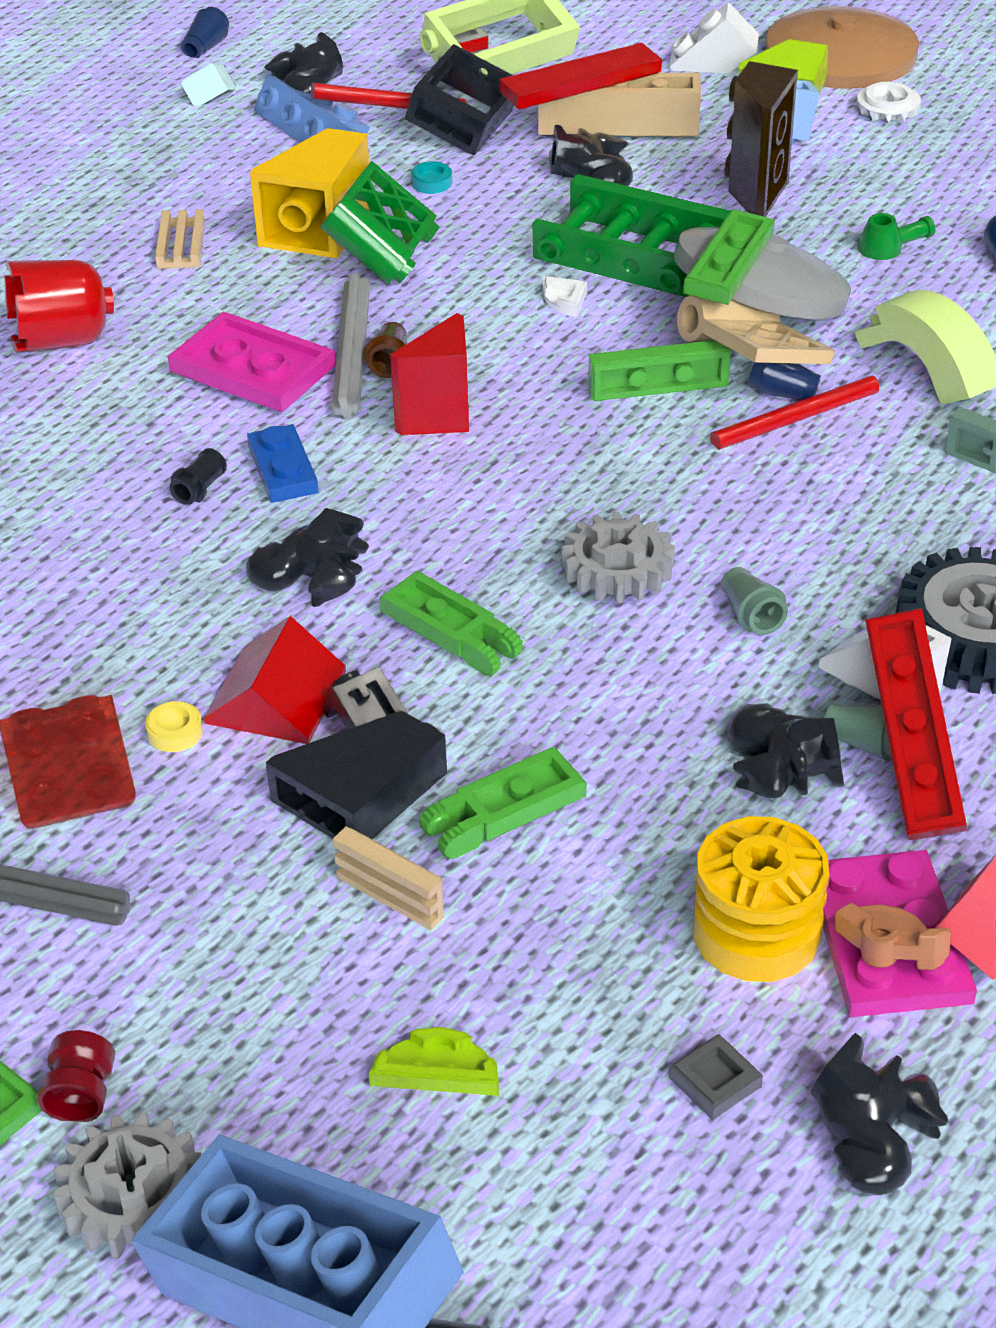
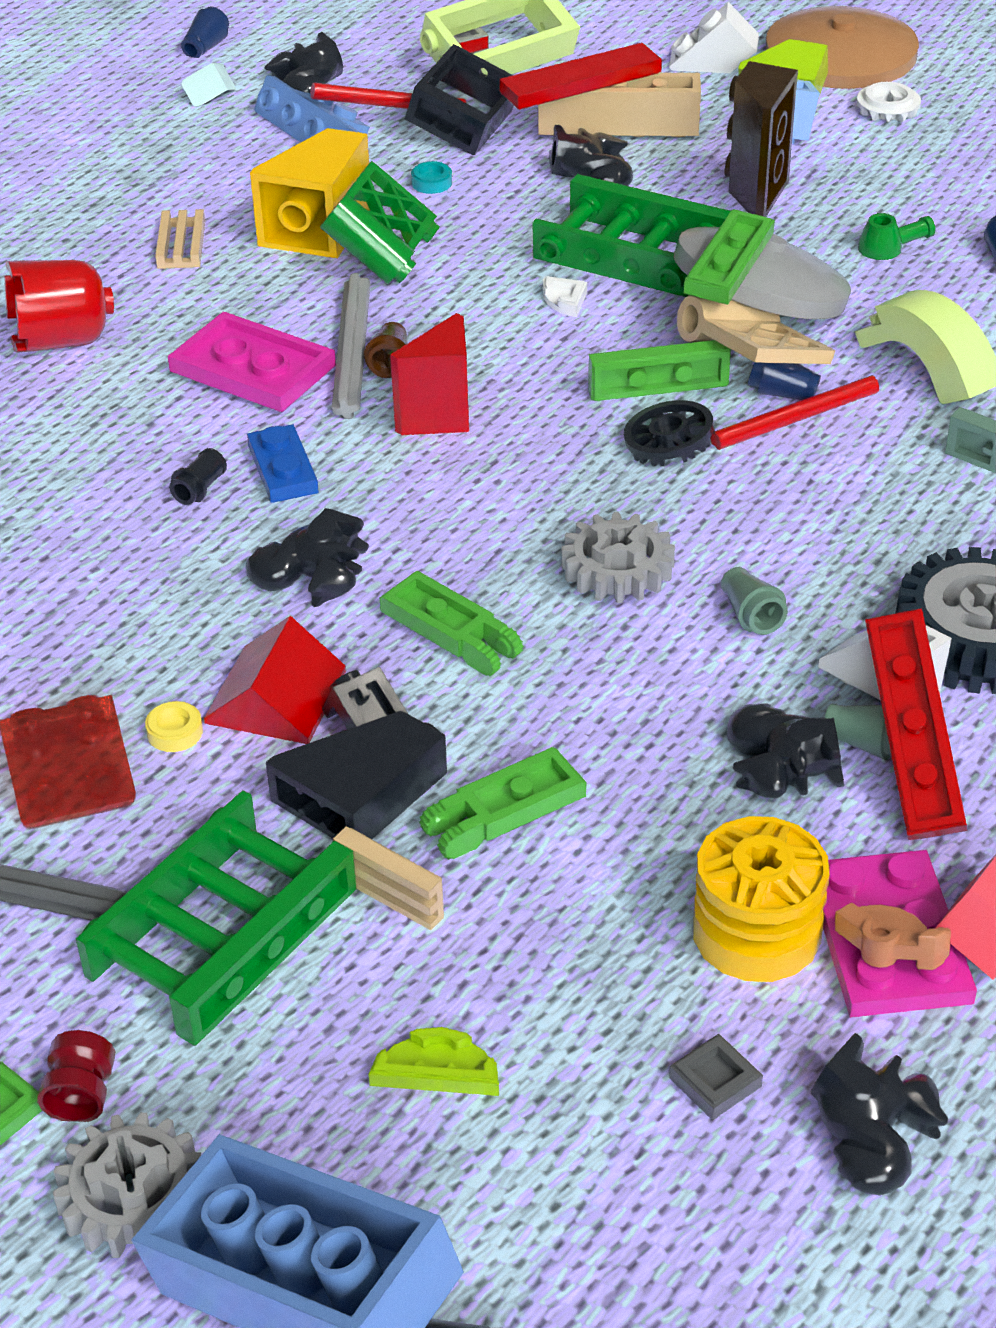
none -> green fence [76,790,357,1046]
none -> black wheel [623,400,715,466]

